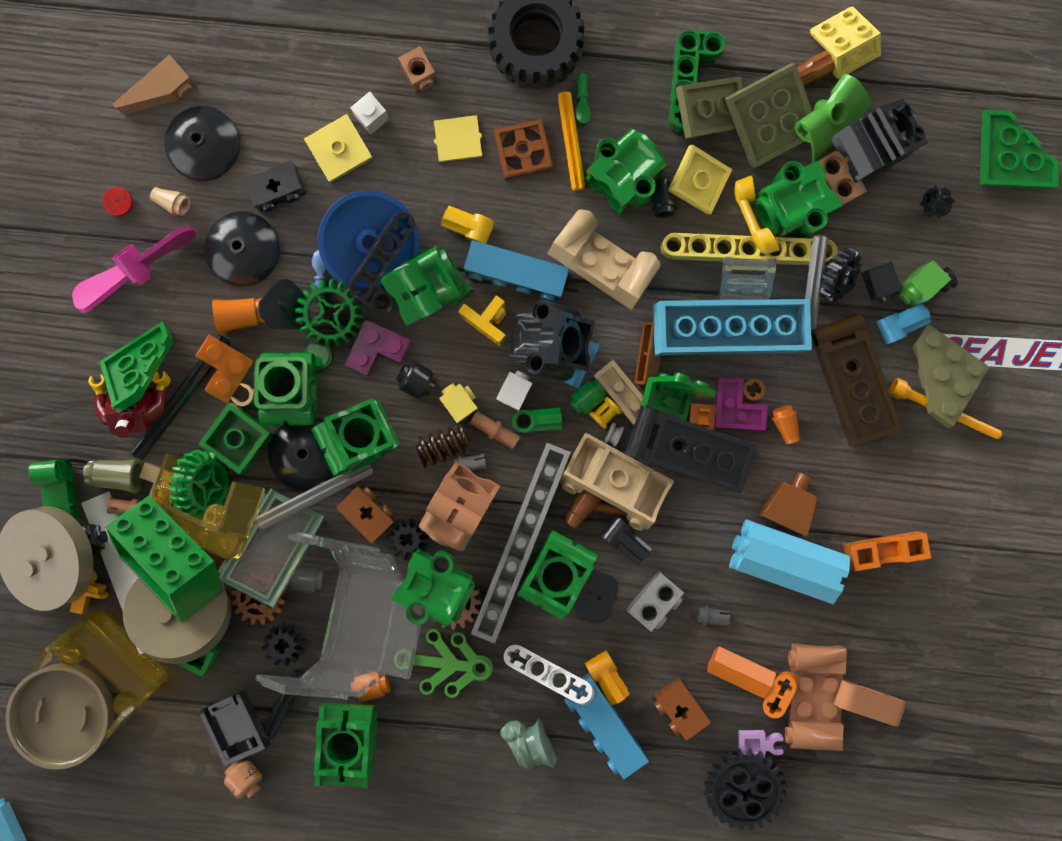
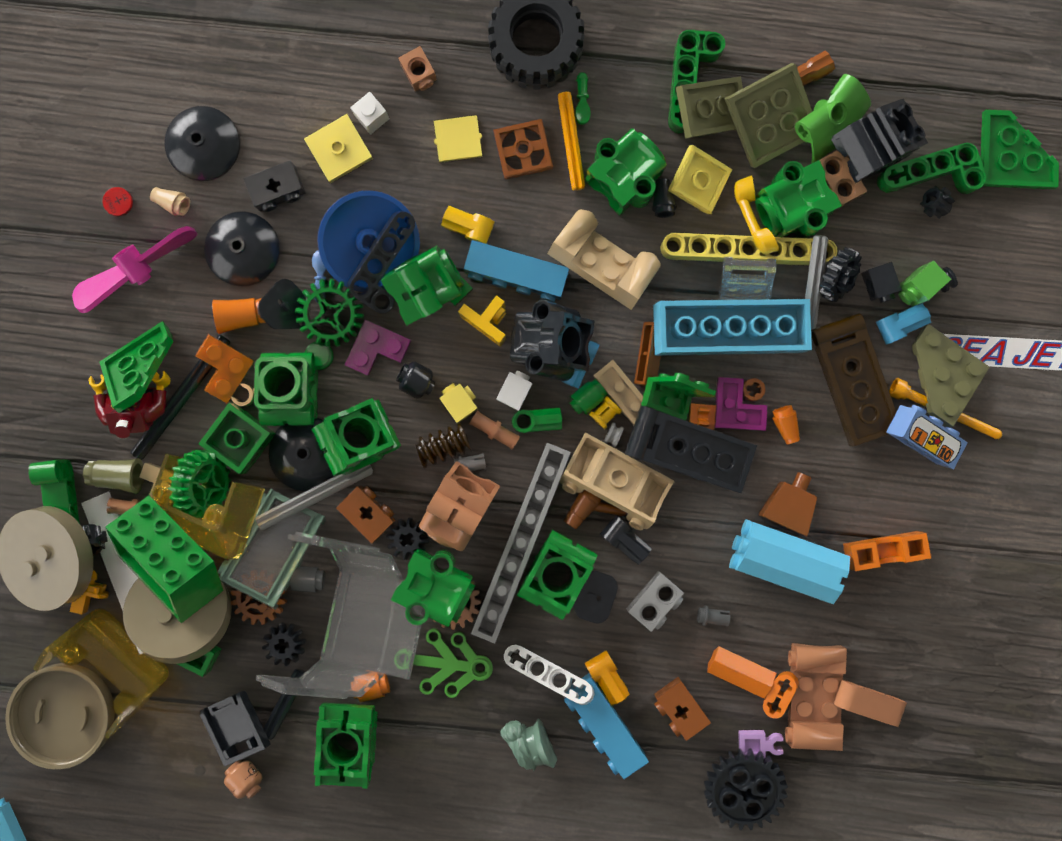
medium nougat slope [113,54,196,115] -> none
light yellow bracket [810,7,881,79] -> none
none -> green beam [877,143,986,194]
none -> brick [886,405,968,469]

